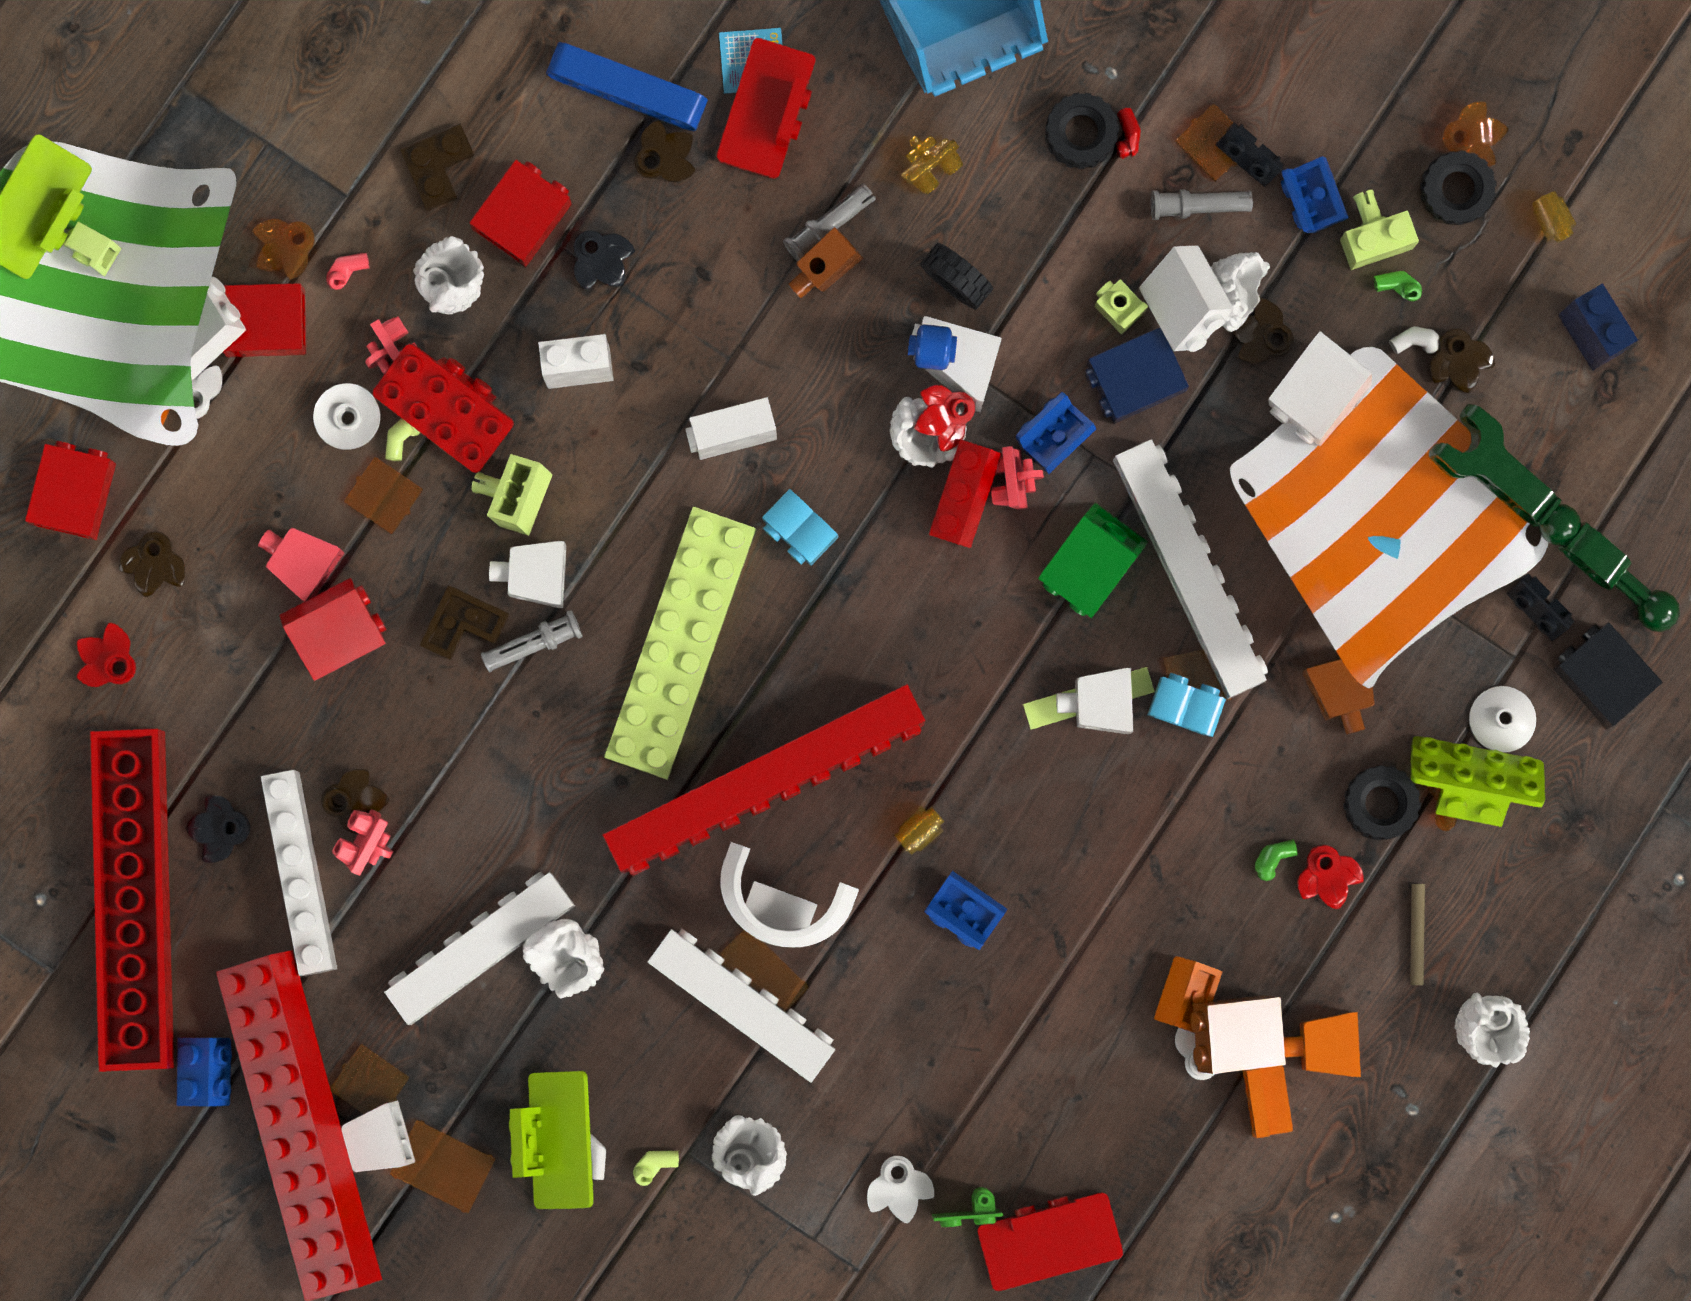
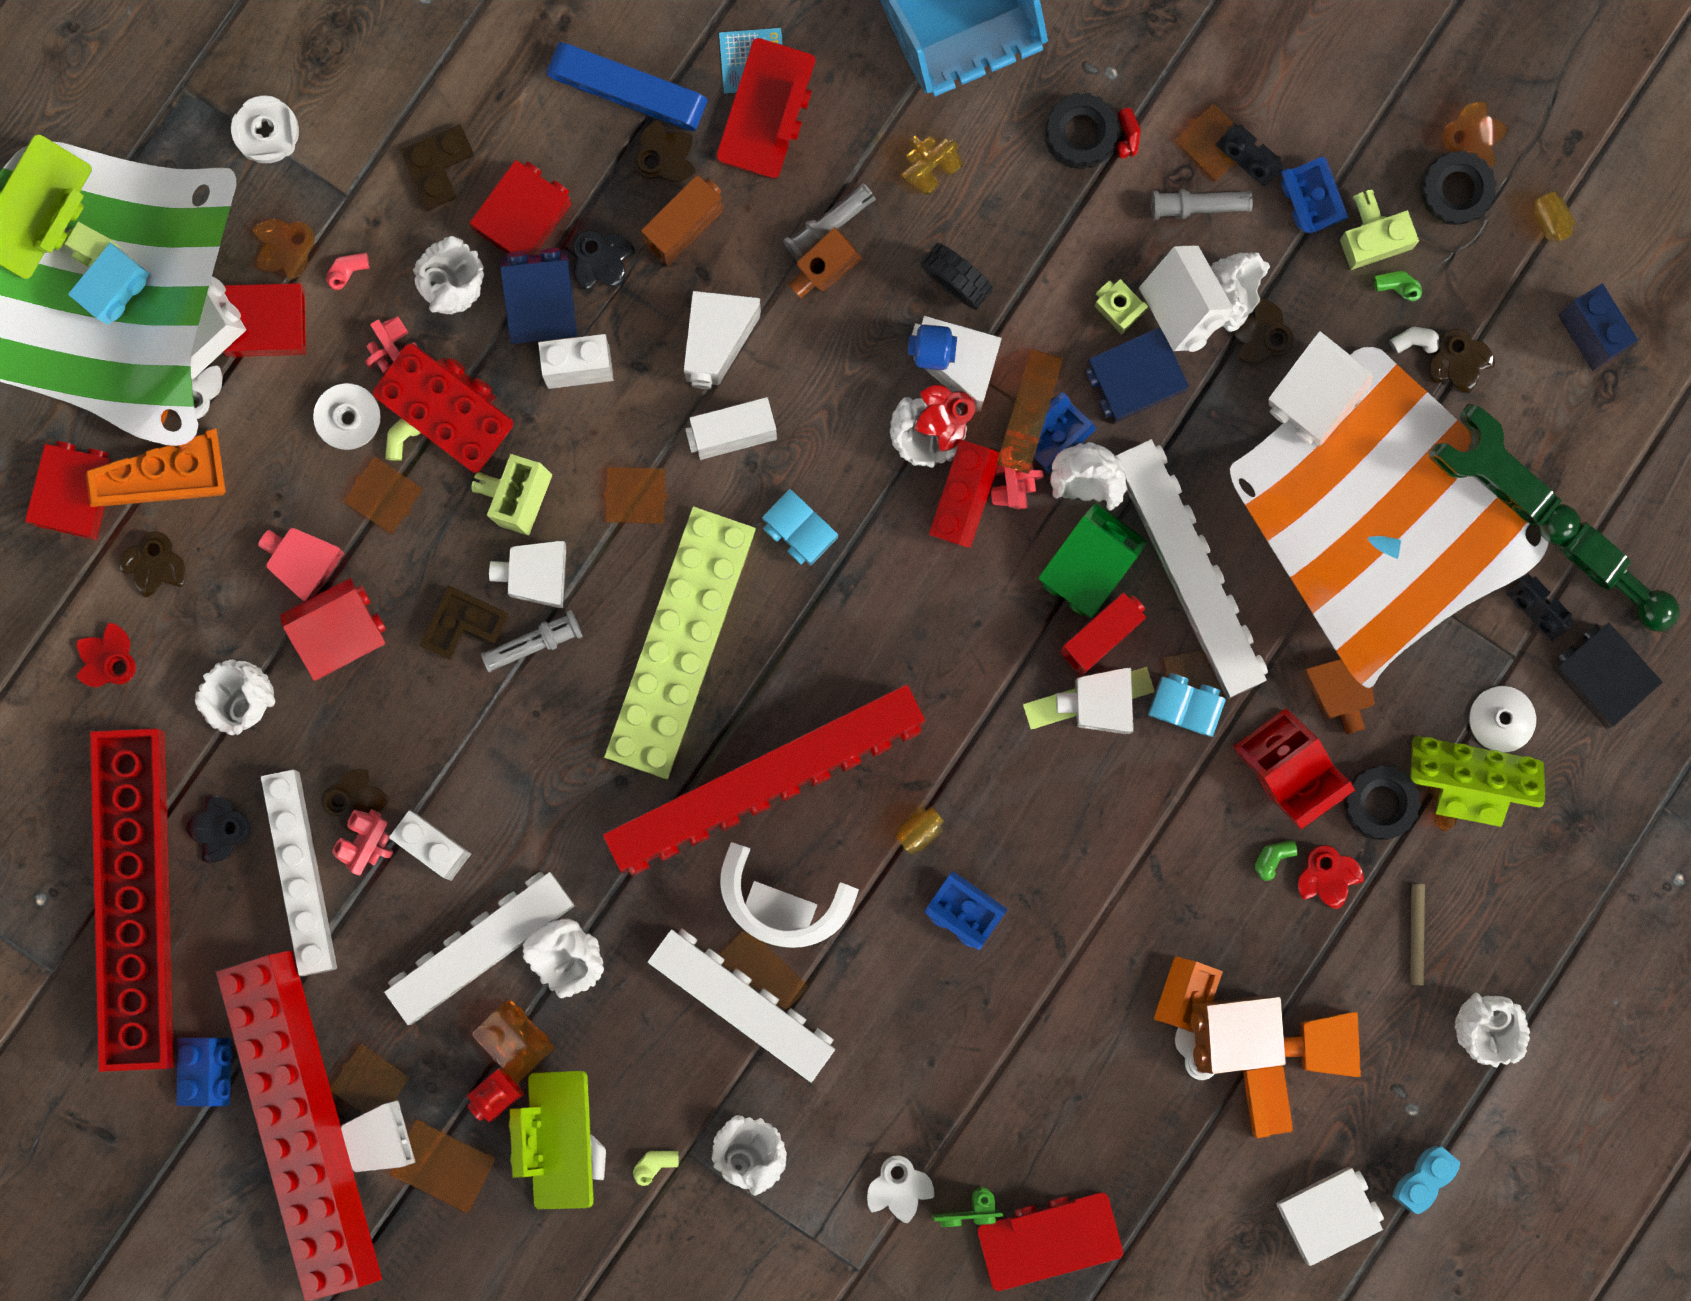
none -> medium azure brick [68,243,150,325]
none -> orange wing [86,428,226,507]
none -> white hair [195,659,275,735]
none -> white plate [231,96,299,164]
none -> white brick [389,810,471,881]
none -> red brick [466,1068,525,1122]
none -> clear orange bracket [471,1000,555,1084]
none -> dark blue brick [501,248,577,344]
none -> clear orange piece [603,467,668,524]
none -> dark orange brick [641,174,723,267]
none -> white slope [684,291,761,389]
none -> clear orange slope [997,349,1063,474]
none -> white hair [1050,442,1127,511]
none -> red brick [1059,592,1146,677]
none -> red bracket [1233,708,1355,829]
none -> white brick [1276,1167,1384,1266]
none -> medium azure brick [1392,1145,1460,1214]

